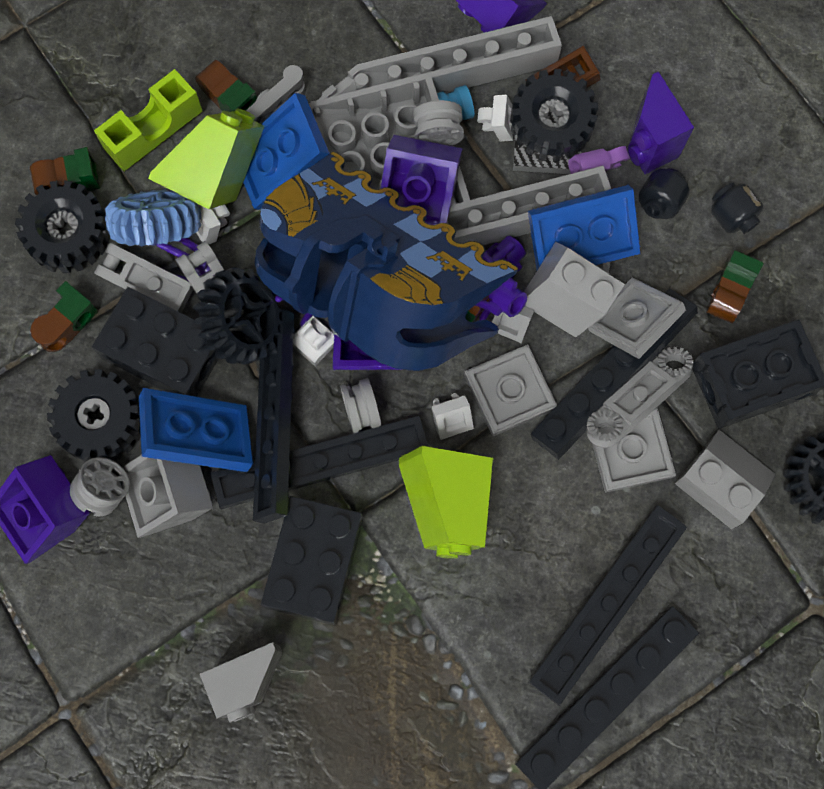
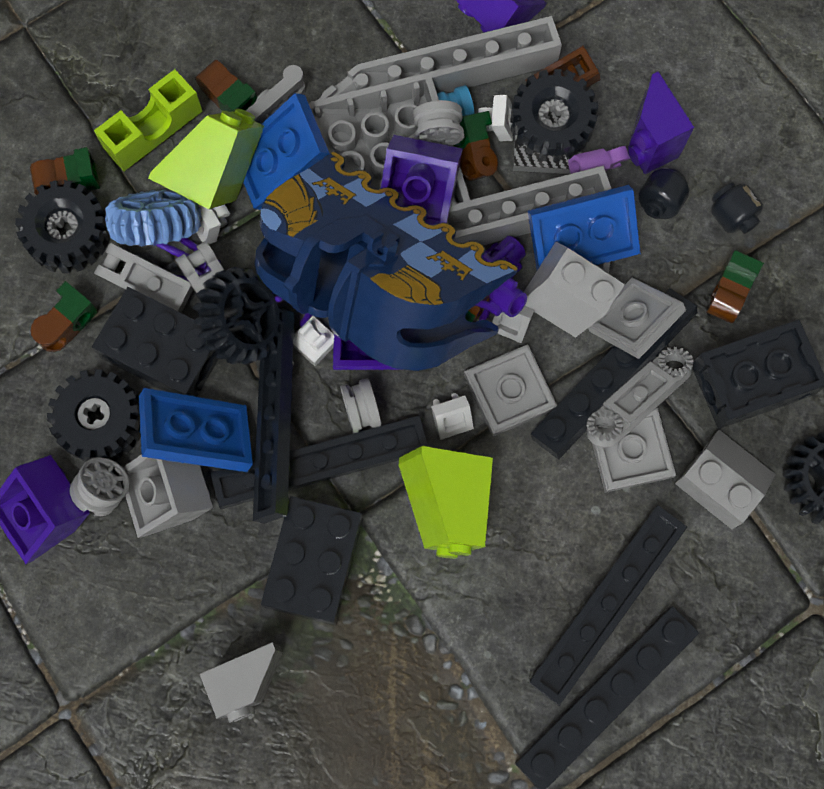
none -> reddish brown leg [453,111,498,181]

